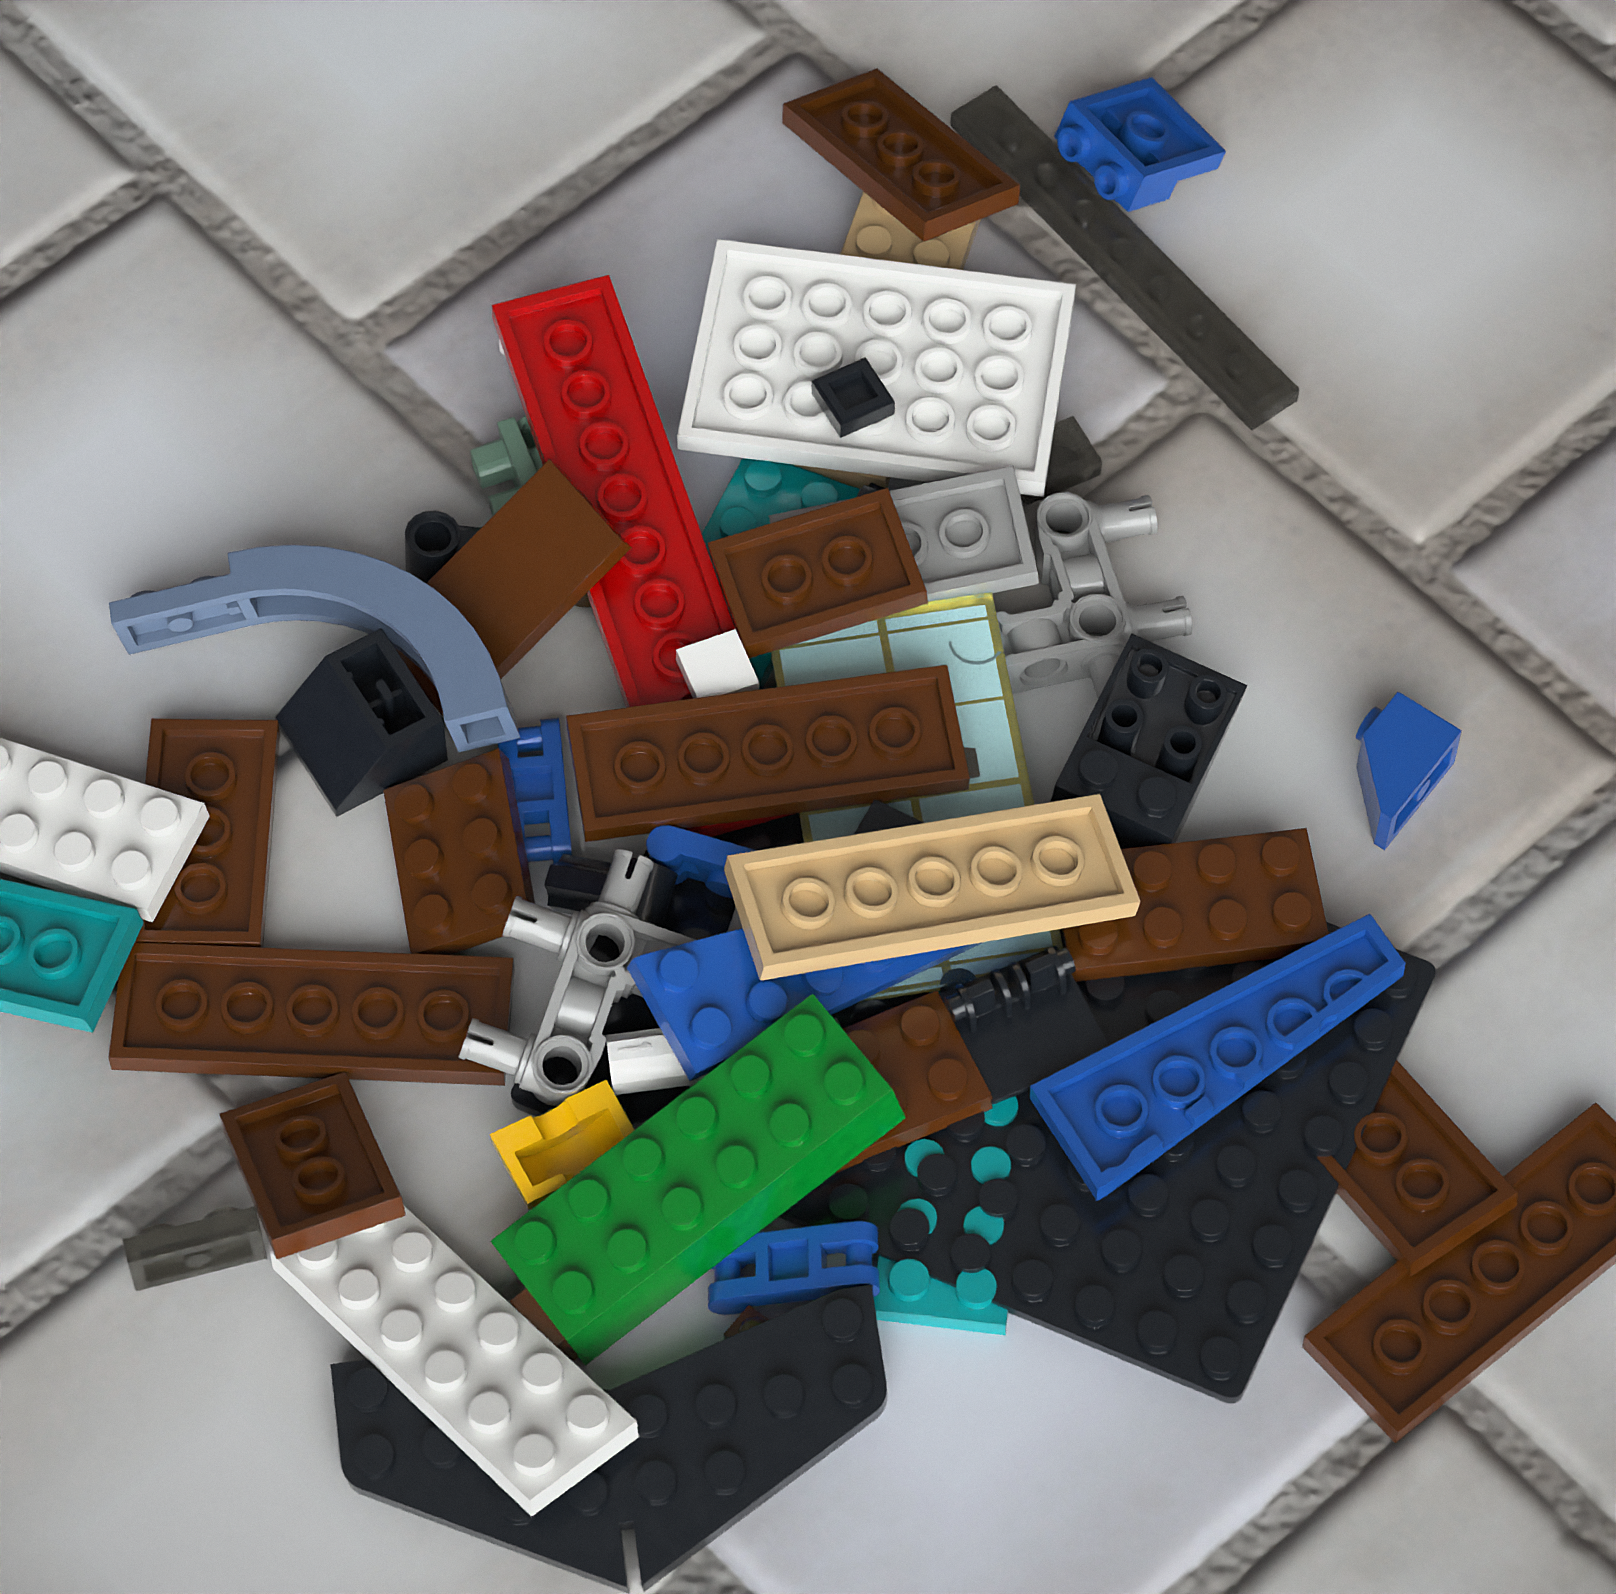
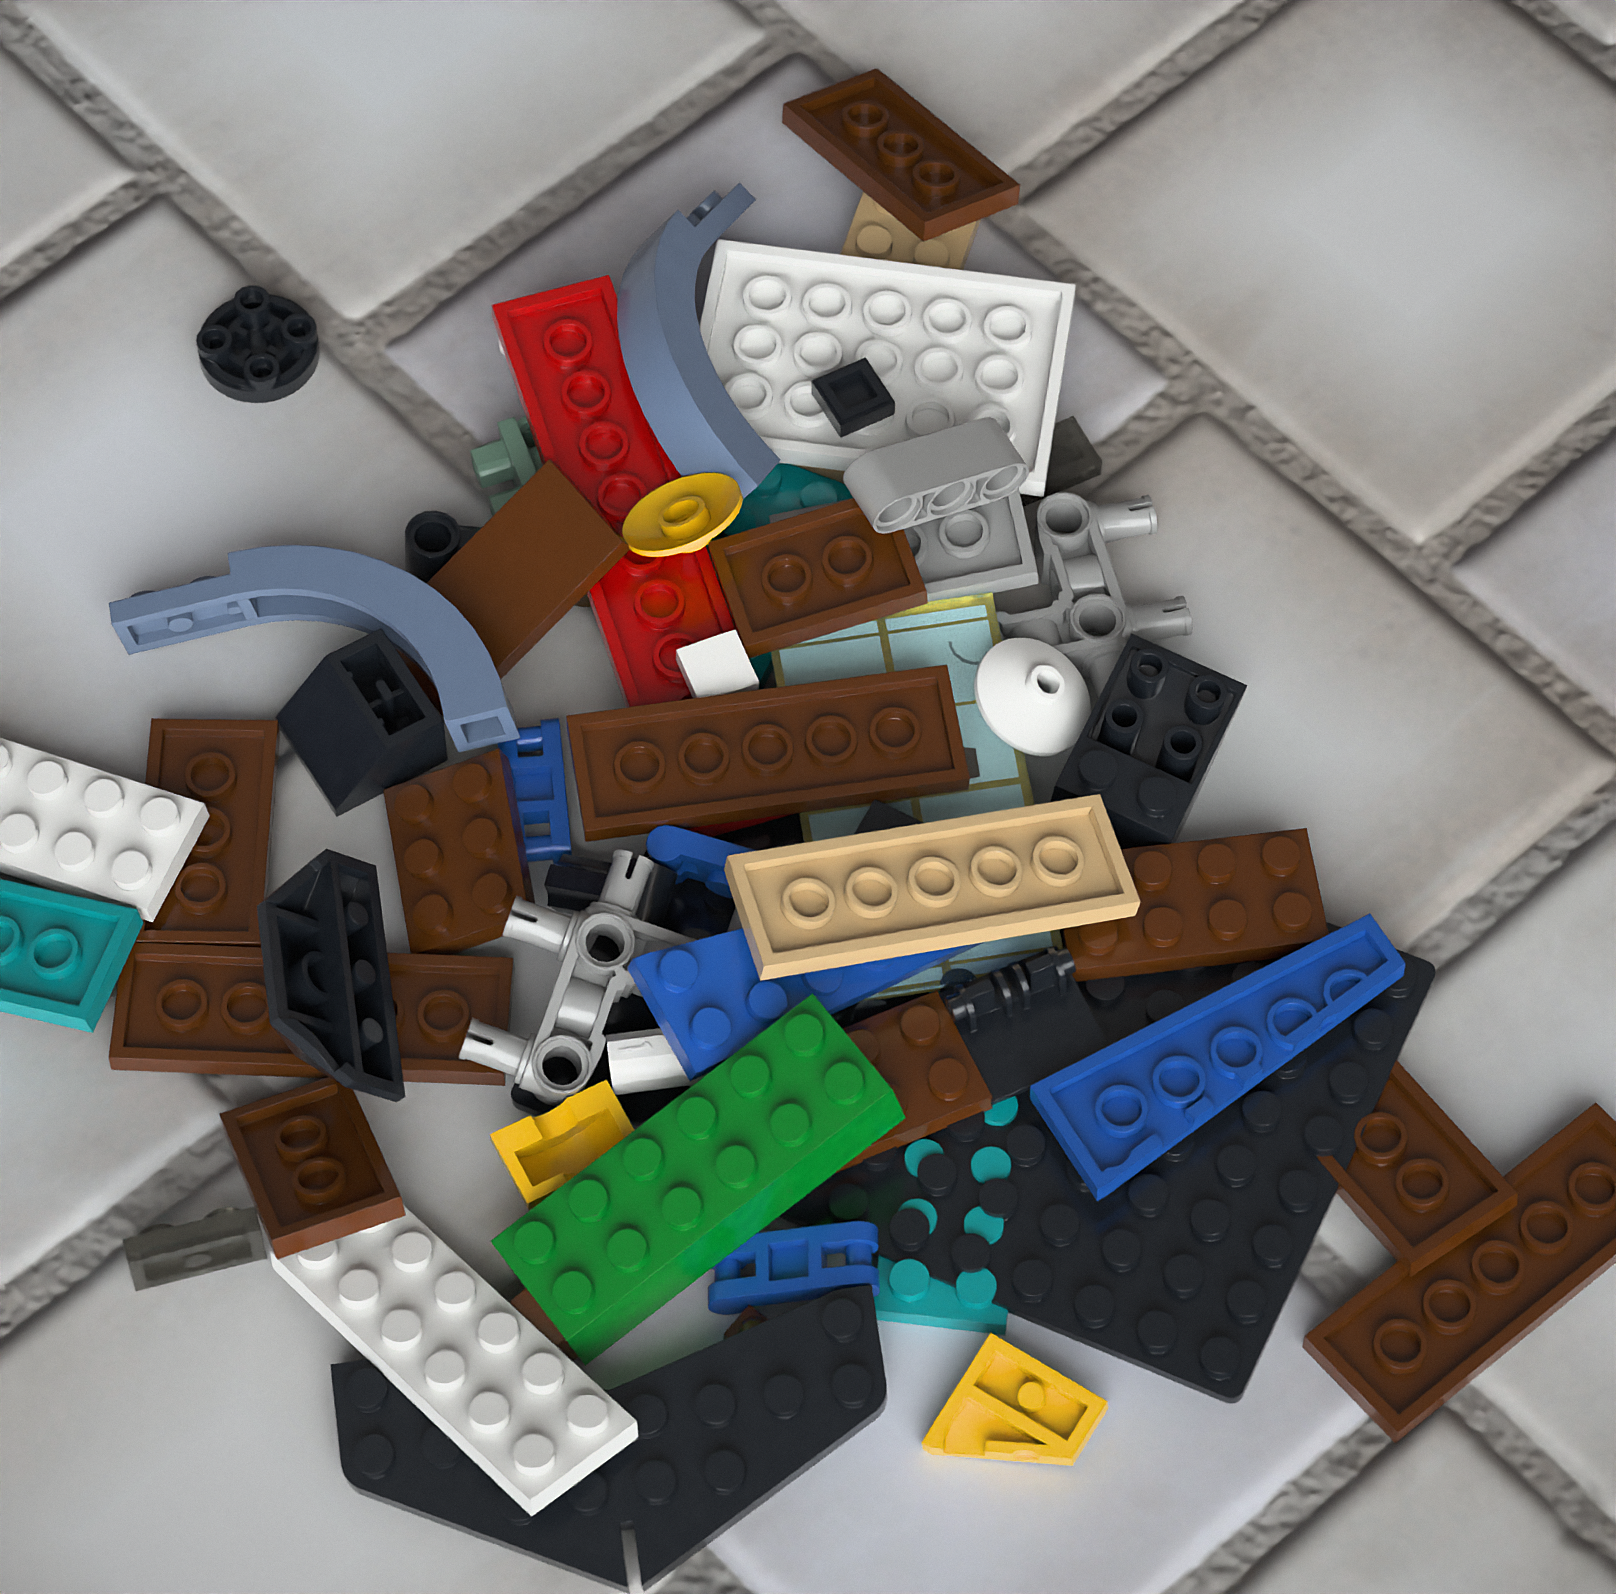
clear smoke tile [950,85,1300,431] -> none
blue plate [1054,77,1226,212] -> none
blue slope [1356,692,1462,851] -> none
none -> black tile [196,285,320,403]
none -> black wedge [257,849,405,1102]
none -> sand blue arch [617,182,781,499]
none -> yellow dish [622,473,743,557]
none -> light grey beam [843,417,1029,534]
none -> yellow wing [921,1333,1108,1466]
none -> white dish [974,638,1091,756]

